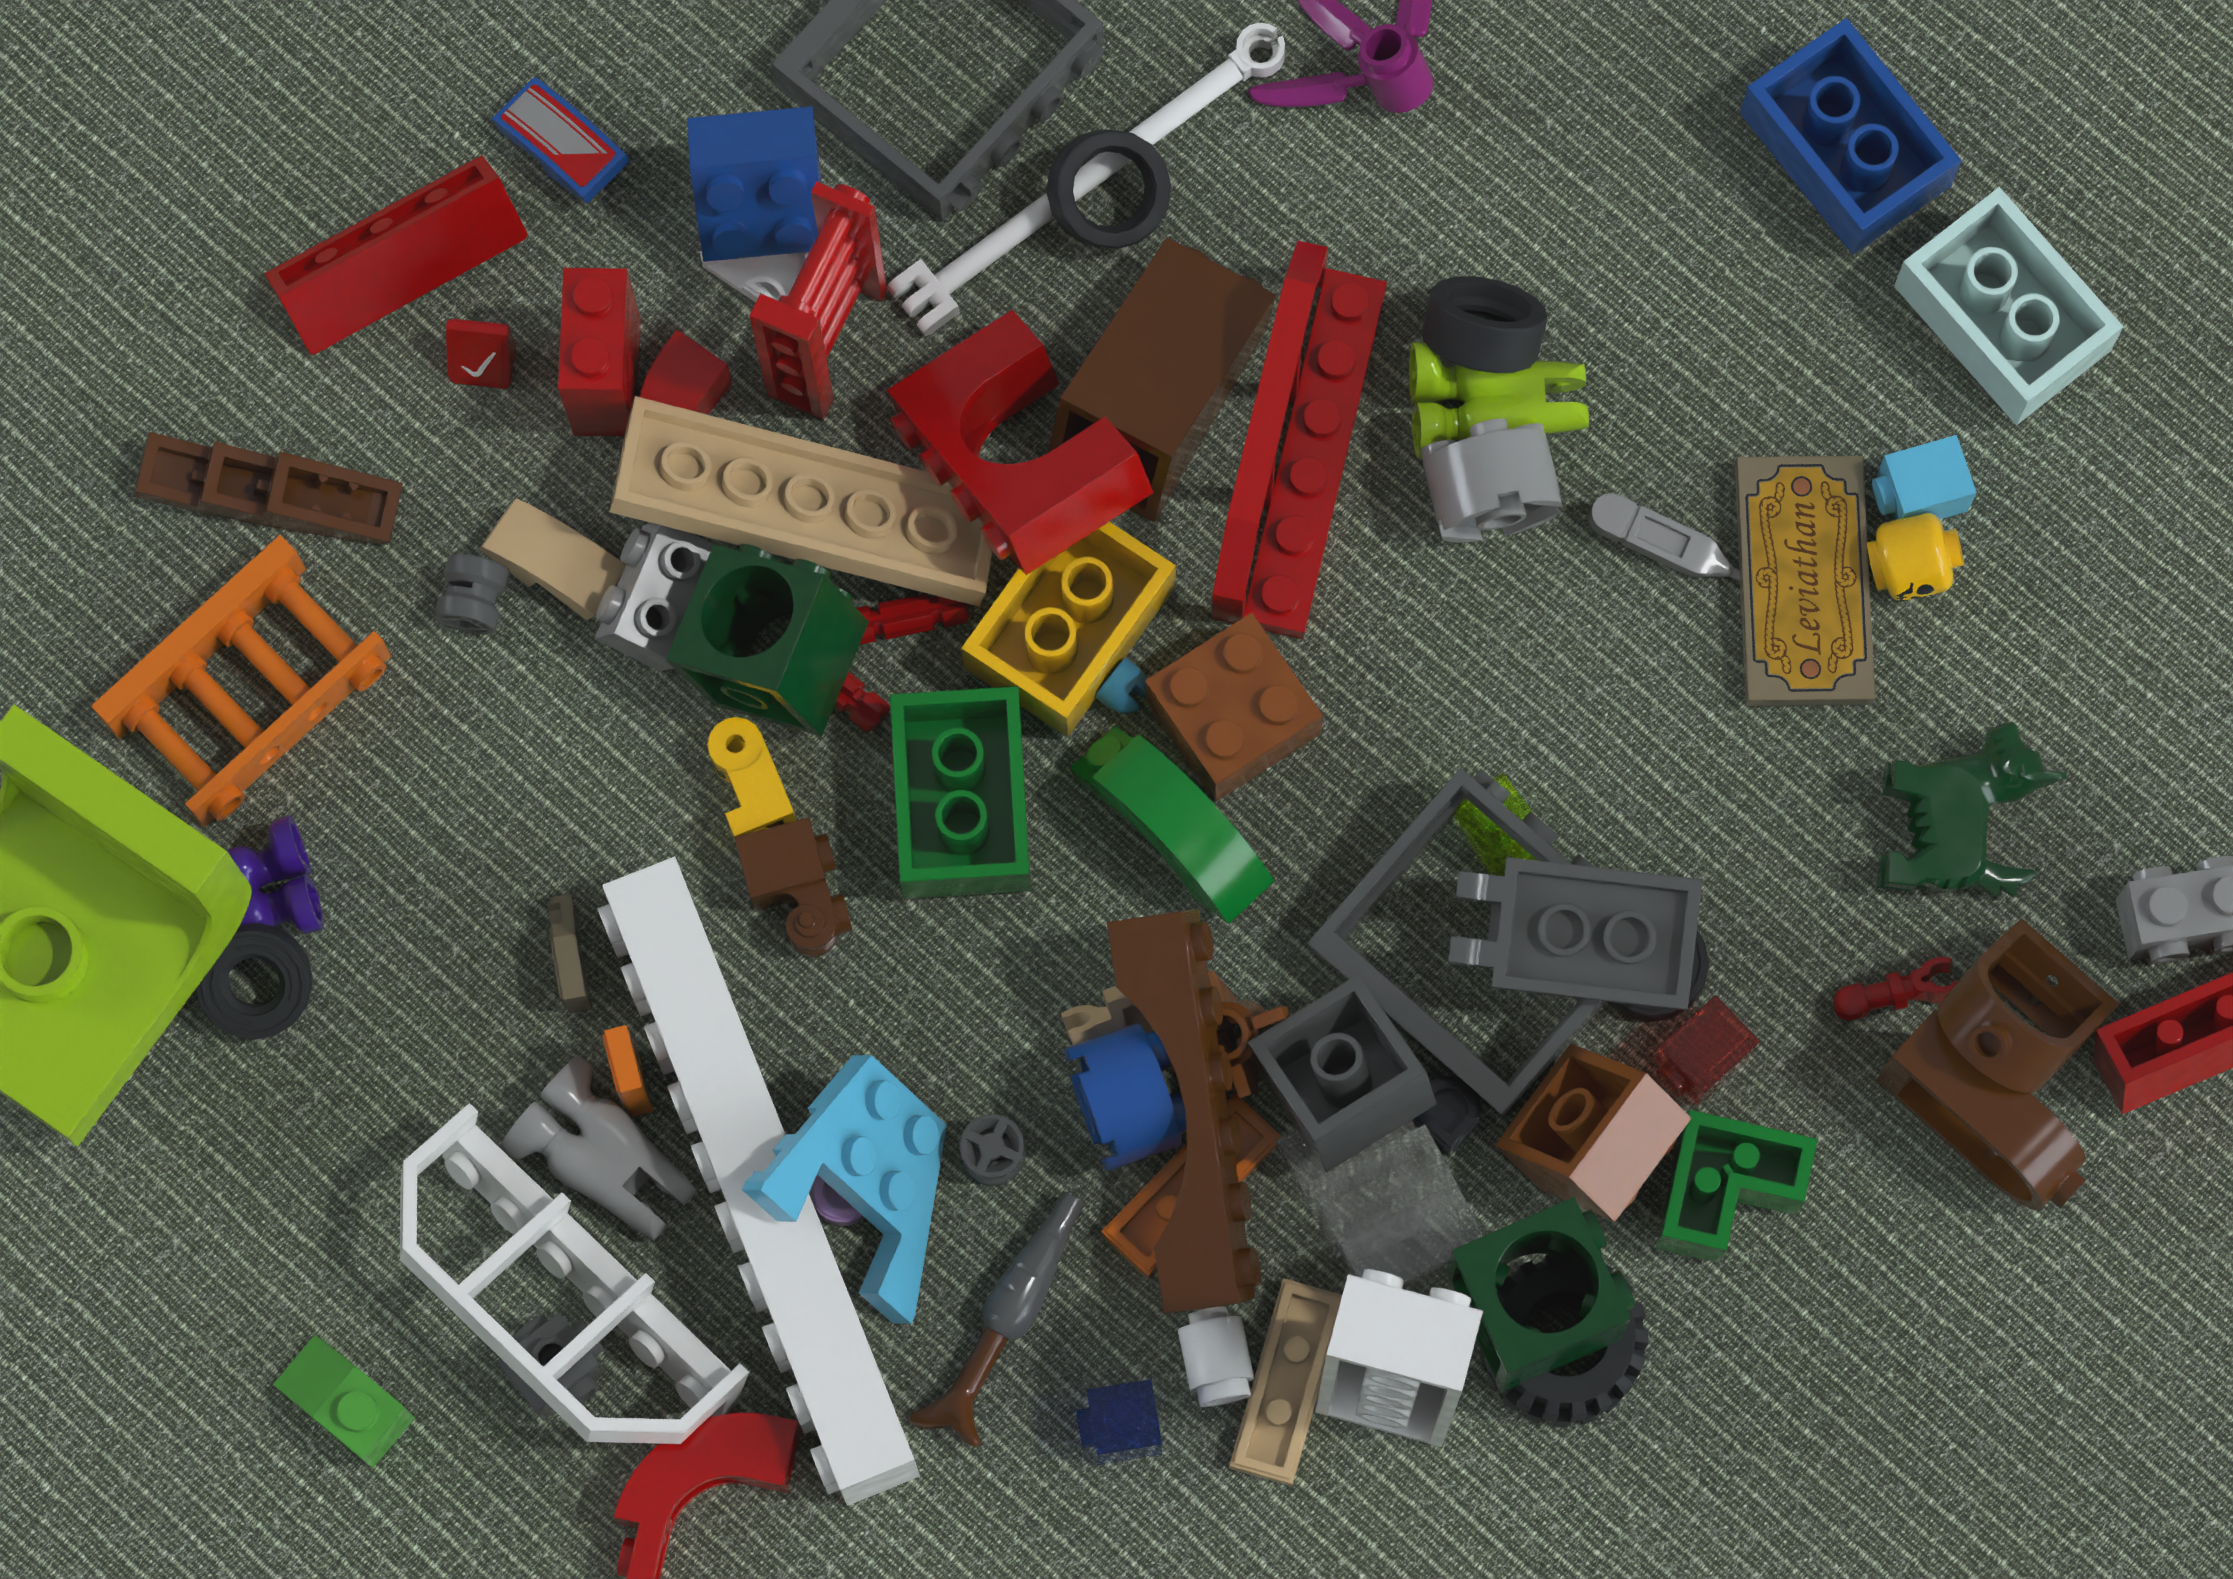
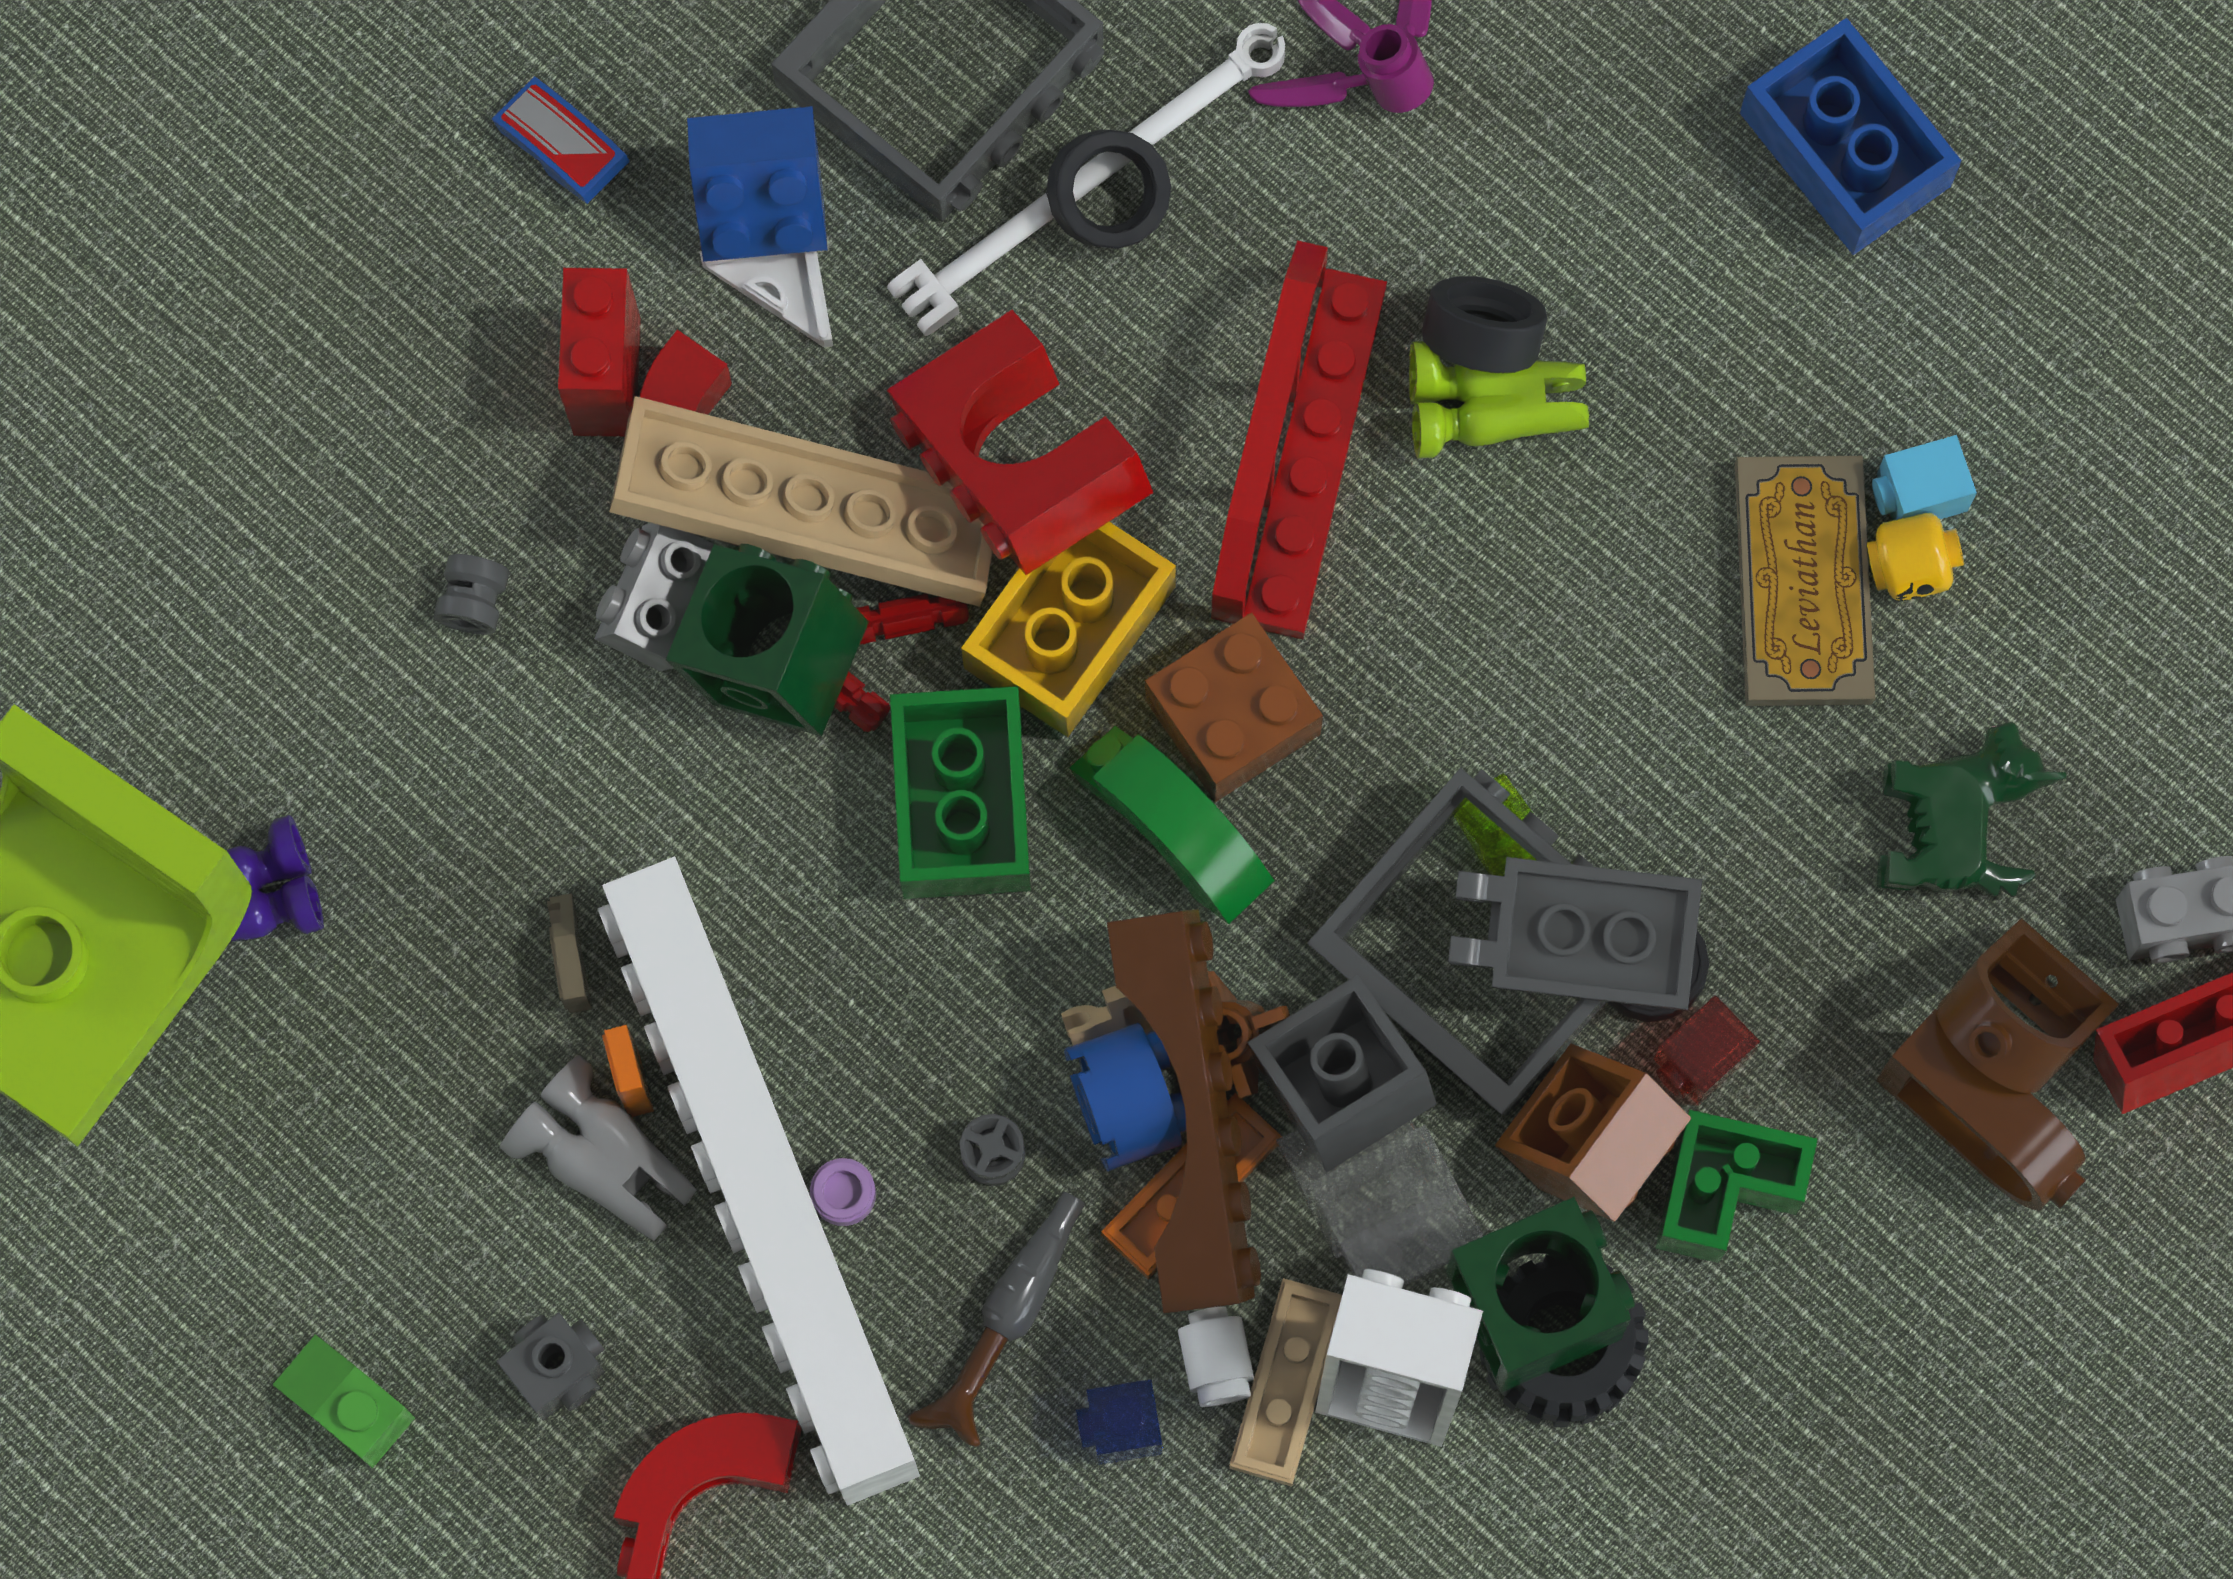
orange fence [91,535,391,827] -> none
reddish brown slope [133,432,403,545] -> none
black tyre [196,922,313,1040] -> none
red panel [264,155,528,354] -> none
white plate [400,1103,749,1444] -> none
red slope [446,318,516,389] -> none
tan slope [479,498,626,620] -> none
yellow leg [707,717,796,842] -> none
reddish brown brick [734,817,853,958] -> none
medium azure wing [742,1055,947,1324] -> none
red fence [749,181,887,421] -> none
reddish brown slope [1048,237,1276,523] -> none
dark azure hinge [1095,657,1148,714] -> none
black tile [1411,1076,1481,1156] -> none
light grey brick [1421,419,1563,543] -> none
light grey piece [1587,493,1740,582] -> none
red piece [1833,957,1957,1020] -> none
light aqua brick [1894,187,2124,426] -> none

